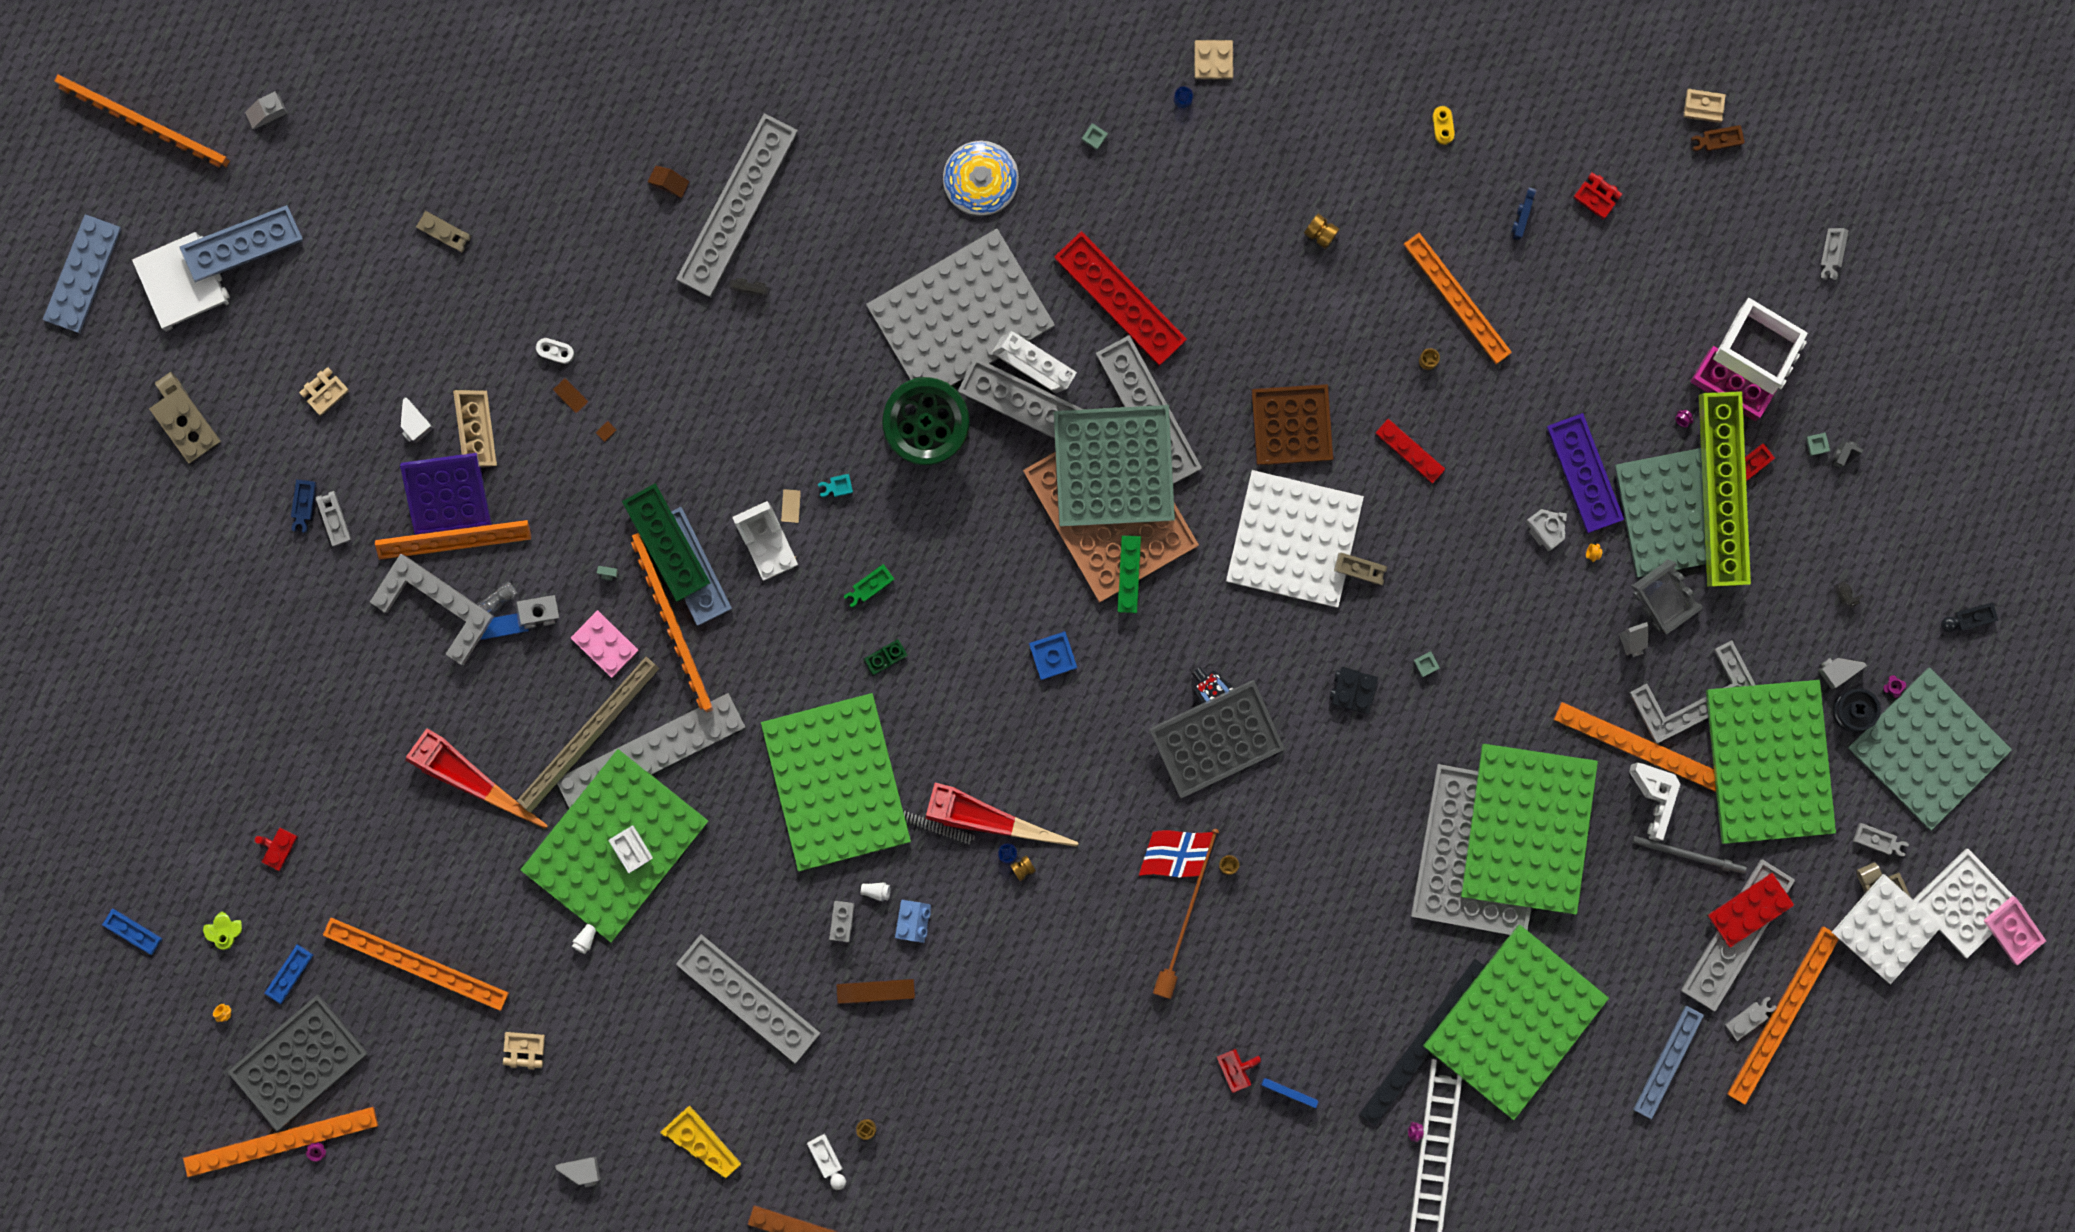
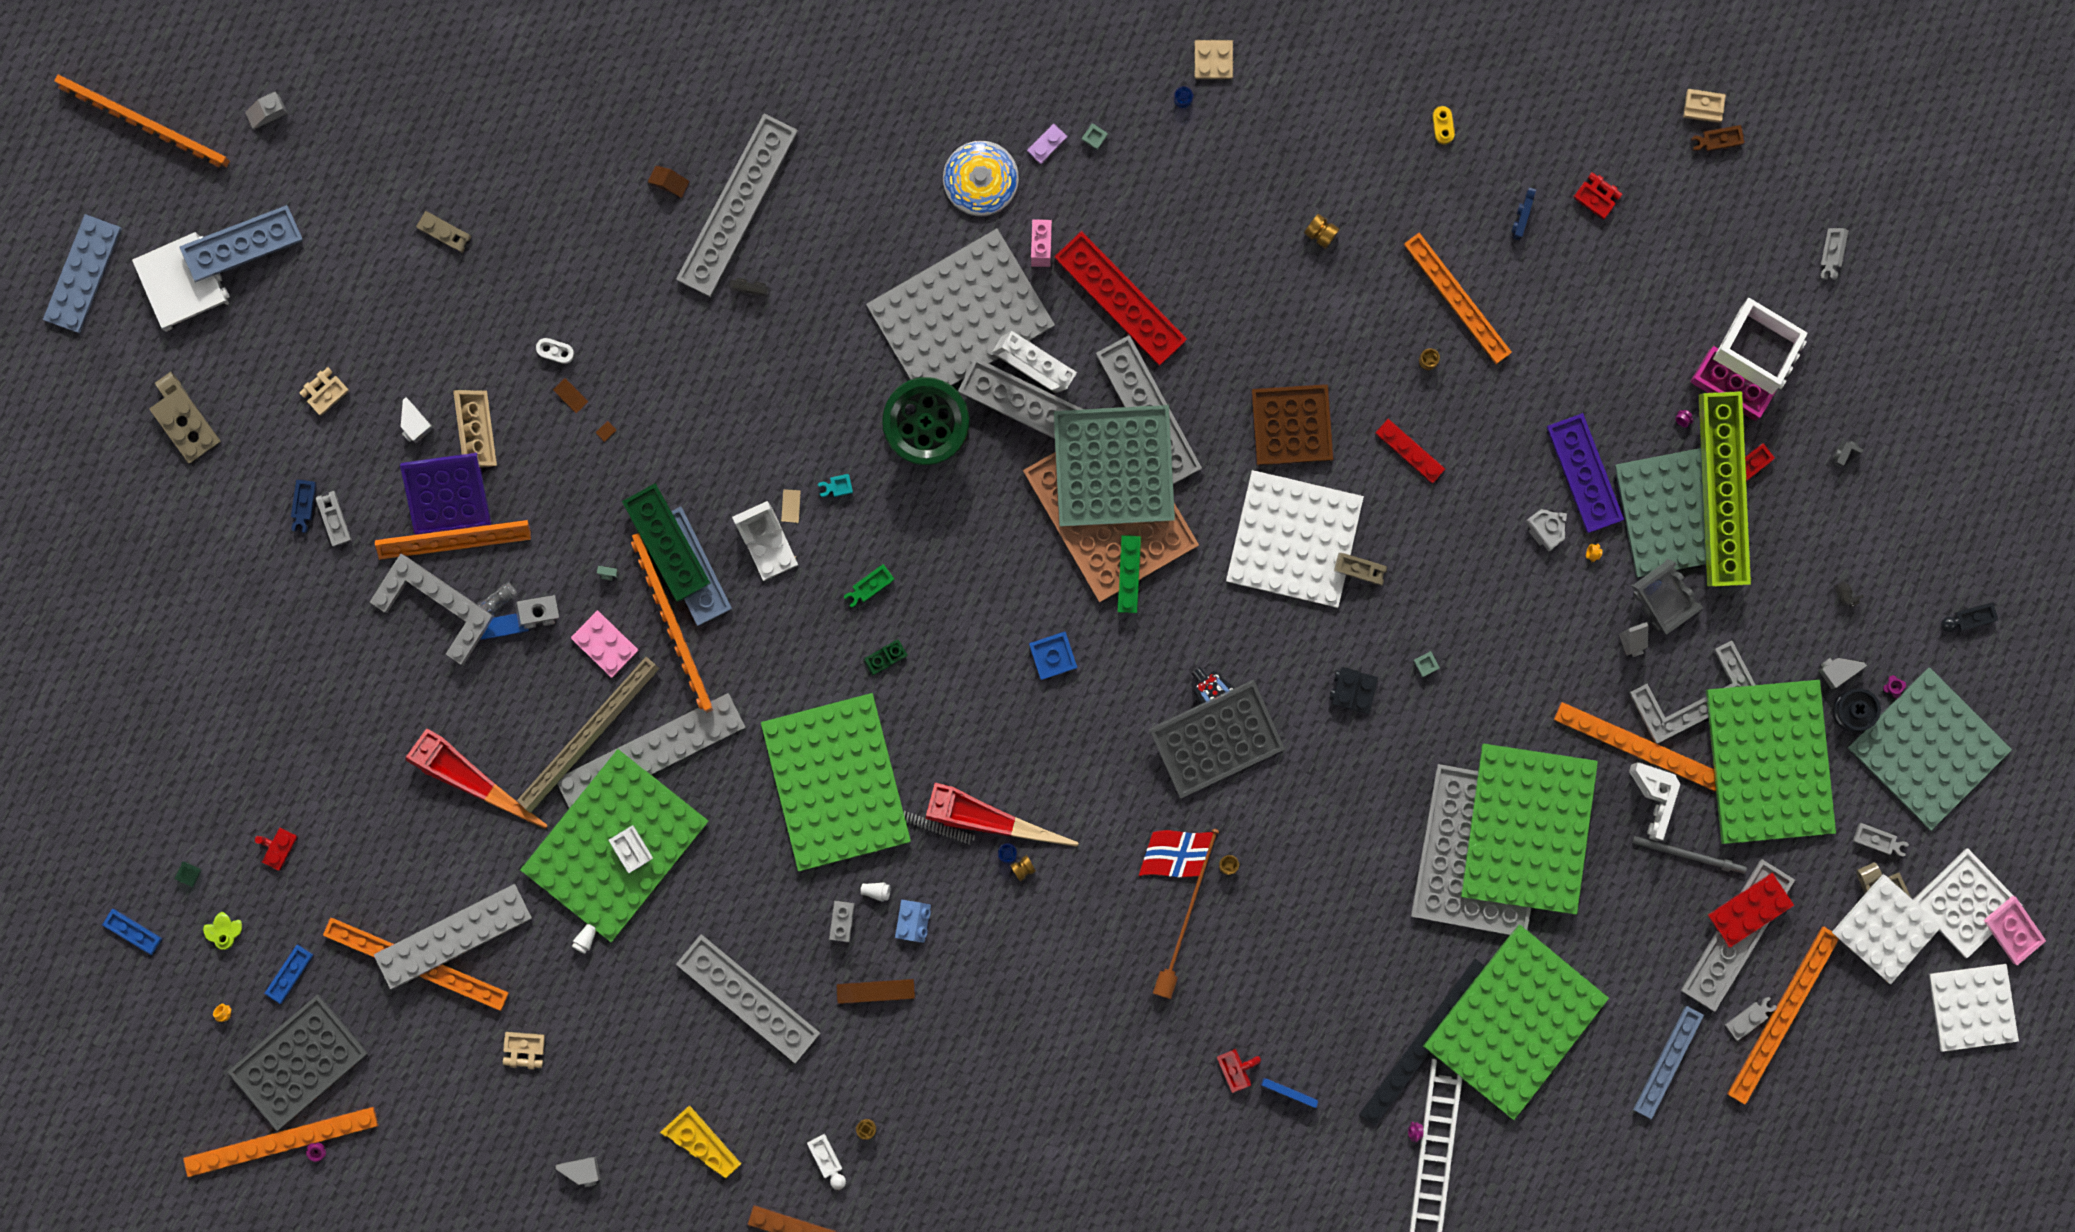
sand green plate [1805,433,1830,456] -> none
none -> clear green plate [174,861,202,887]
none -> light grey plate [374,884,532,990]
none -> lavender plate [1027,124,1067,164]
none -> bright pink window [1031,220,1052,267]
none -> white plate [1928,964,2019,1051]

